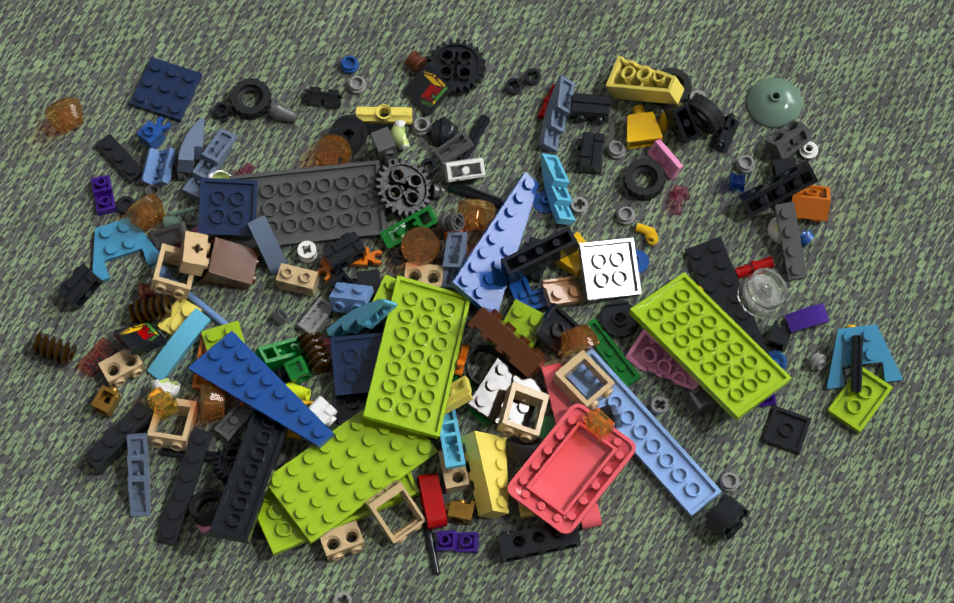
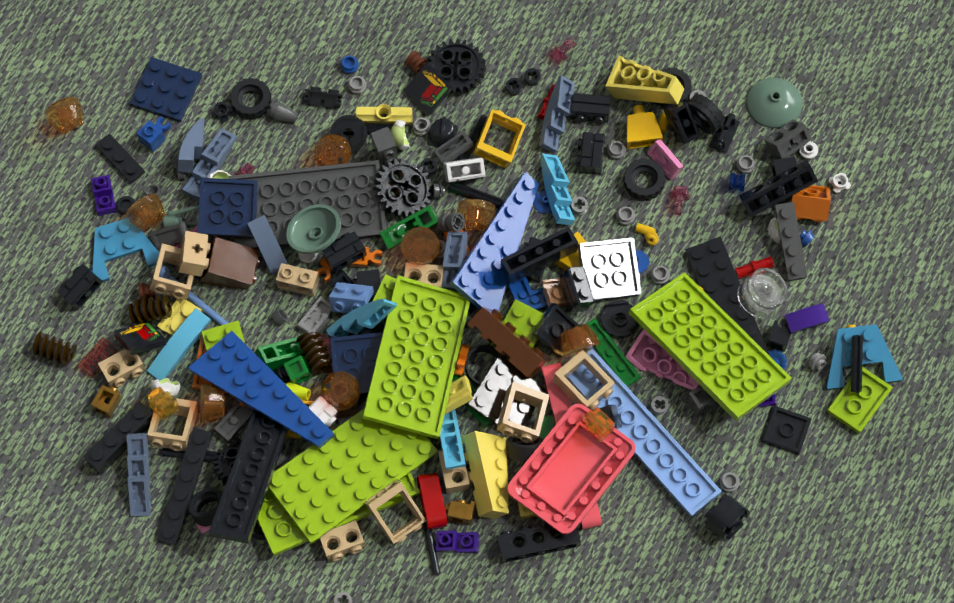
medium blue bracket [141,148,176,187] -> none
black plate [390,243,412,265] -> none
none -> sand green dish [286,204,341,254]
none -> clear orange piece [321,371,360,411]
none -> yellow window [473,109,526,168]
none -> clear pink piece [549,38,577,64]
none -> black brick [559,267,595,313]
none -> light grey plate [651,266,670,285]
none -> white plate [829,173,851,193]

